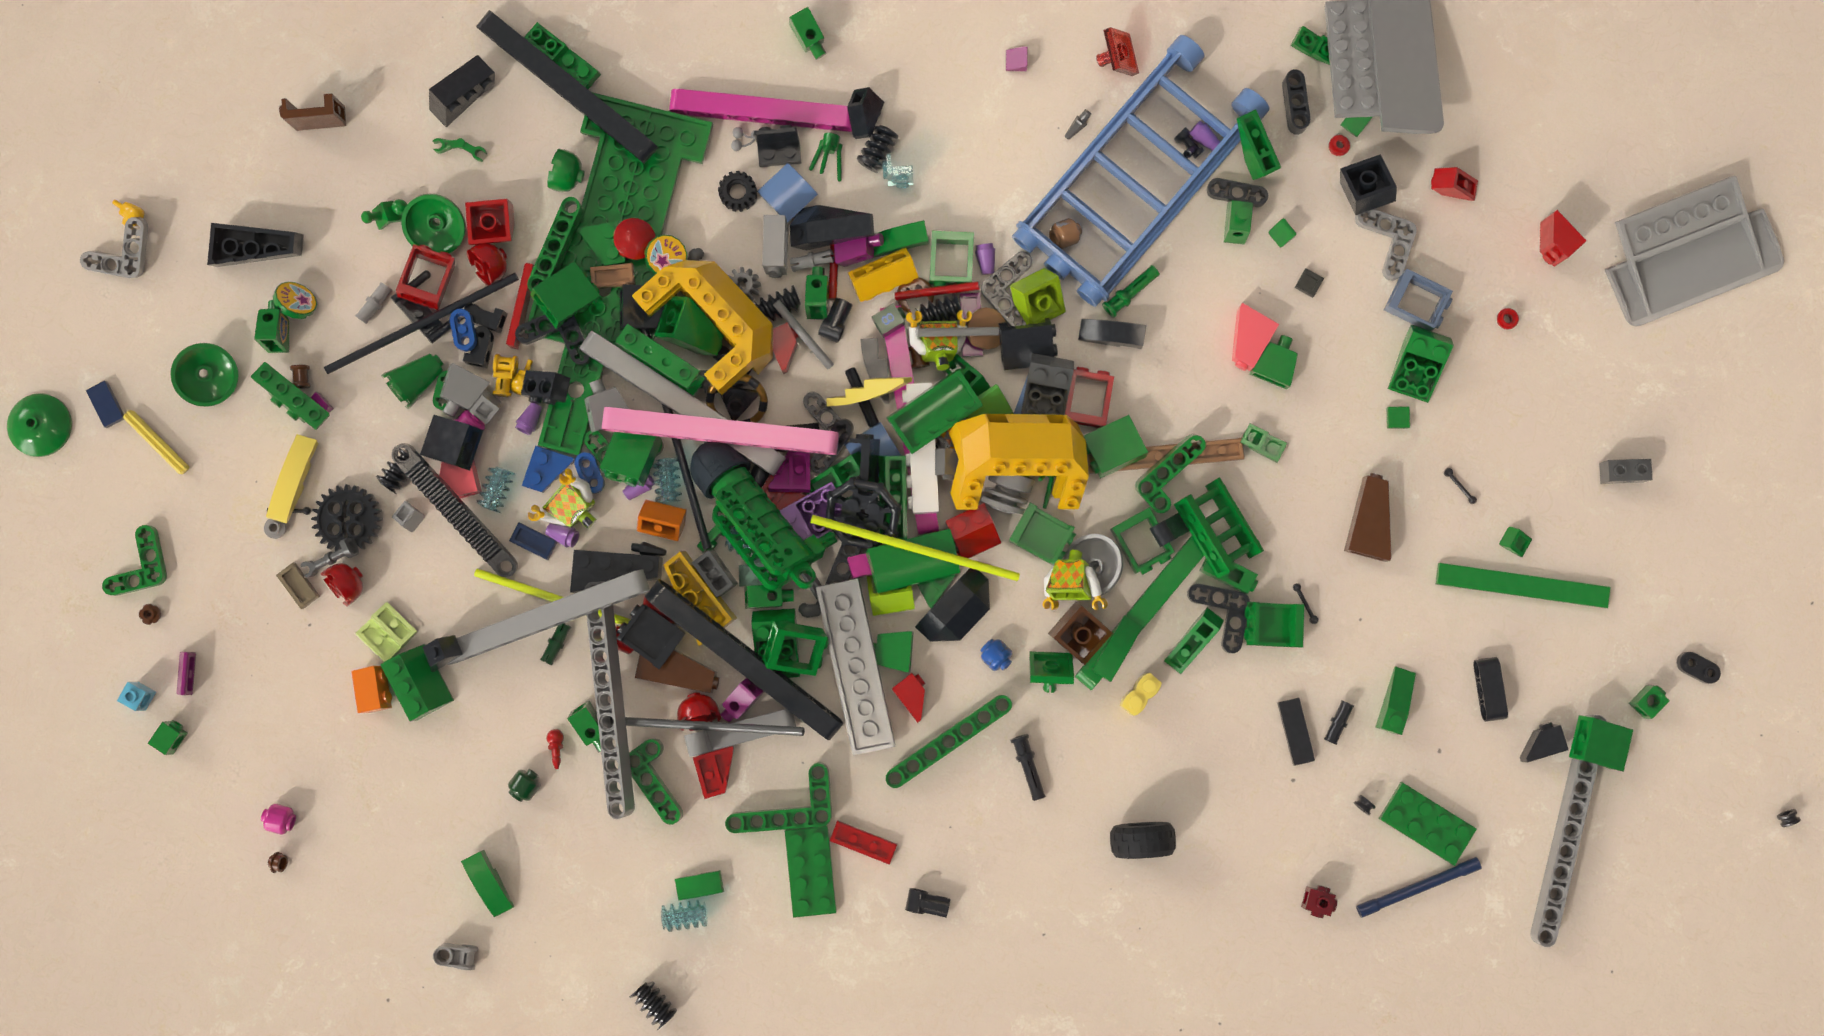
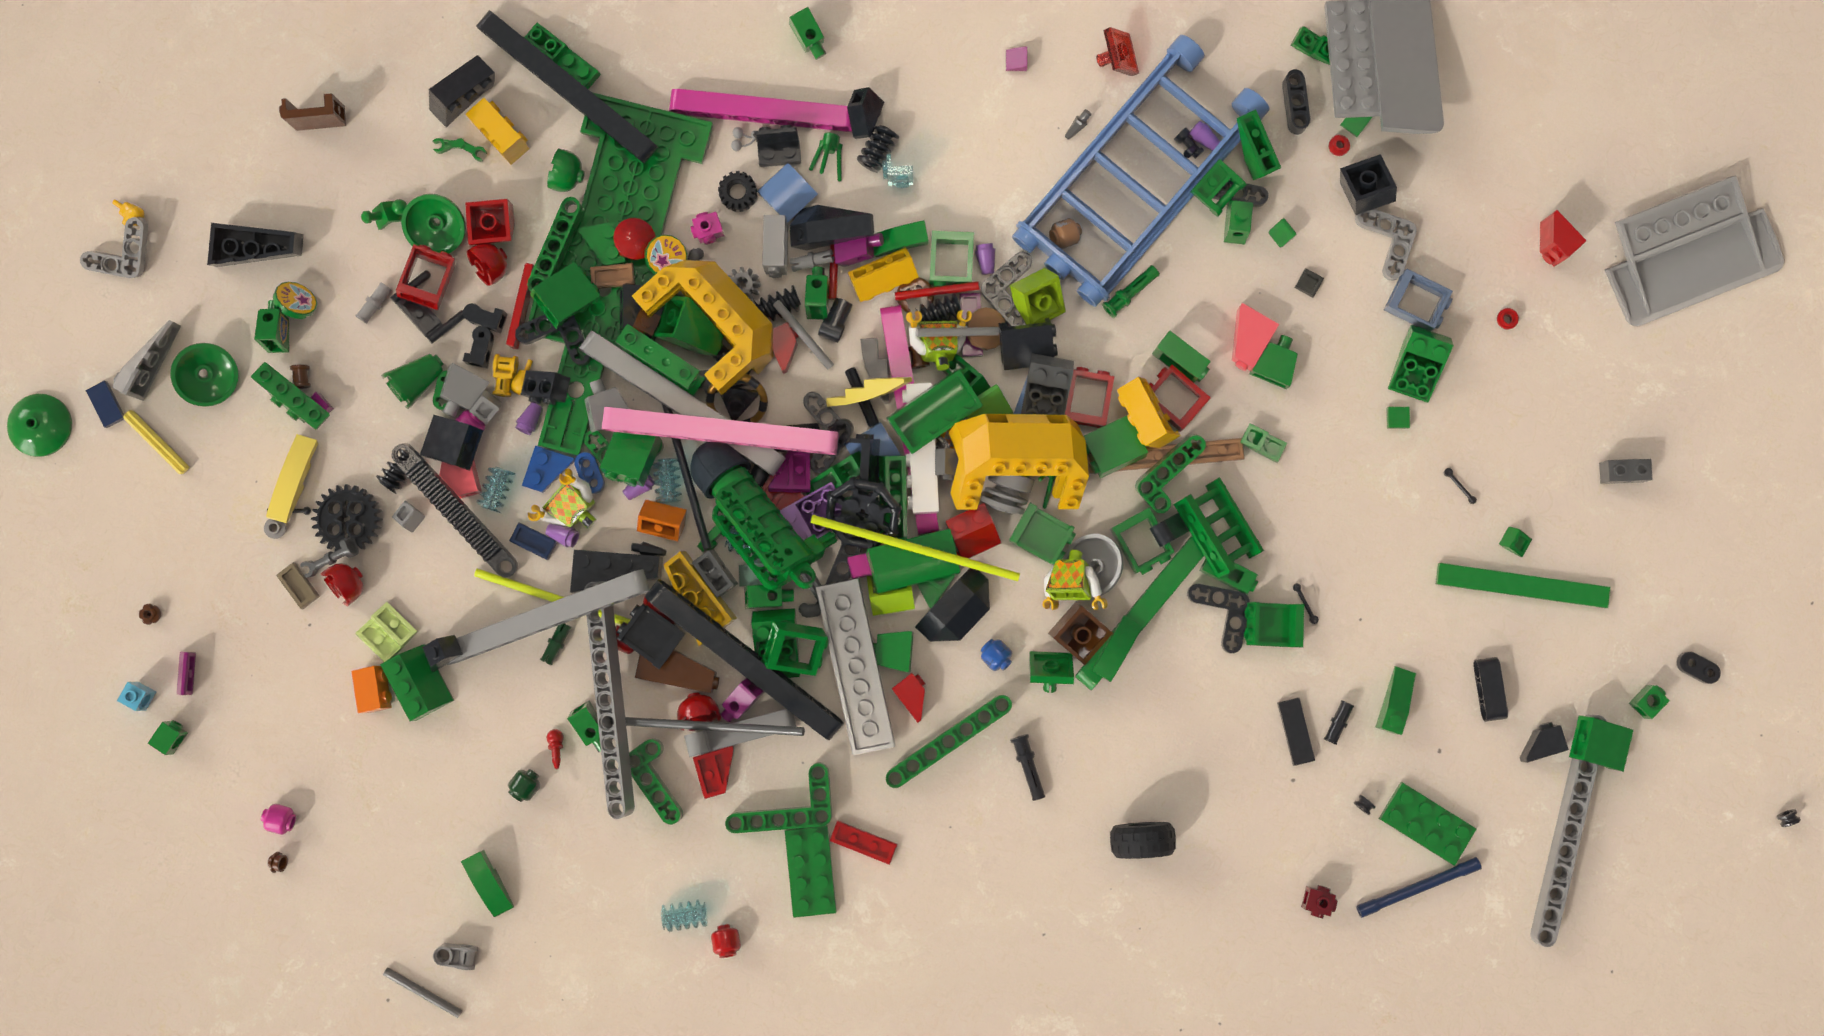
green beam [102,525,167,596] -> none
black piece [324,273,519,374] -> none
blue plate [450,309,477,352] -> none
black piece [629,981,677,1030] -> none
green slope [675,870,724,901] -> none
brick [872,303,906,338] -> none
black piece [905,888,951,918] -> none
black slope [1078,319,1147,349] -> none
light yellow brick [1120,673,1162,716] -> none
green slope [1164,607,1224,674] -> none
reddish brown slope [1344,473,1391,562] -> none
red slope [1431,167,1478,201] -> none
none -> light grey wedge [112,320,181,401]
none -> dark grey bar [383,967,462,1018]
none -> yellow wedge [465,98,530,165]
none -> reddish brown plate [632,308,661,337]
none -> dark pink brick [690,212,724,244]
none -> red head [711,924,741,958]
none -> yellow wedge [1117,377,1181,448]
none -> red window [1149,365,1211,432]
none -> green window [1152,330,1211,383]
none -> green plate [1190,159,1247,217]

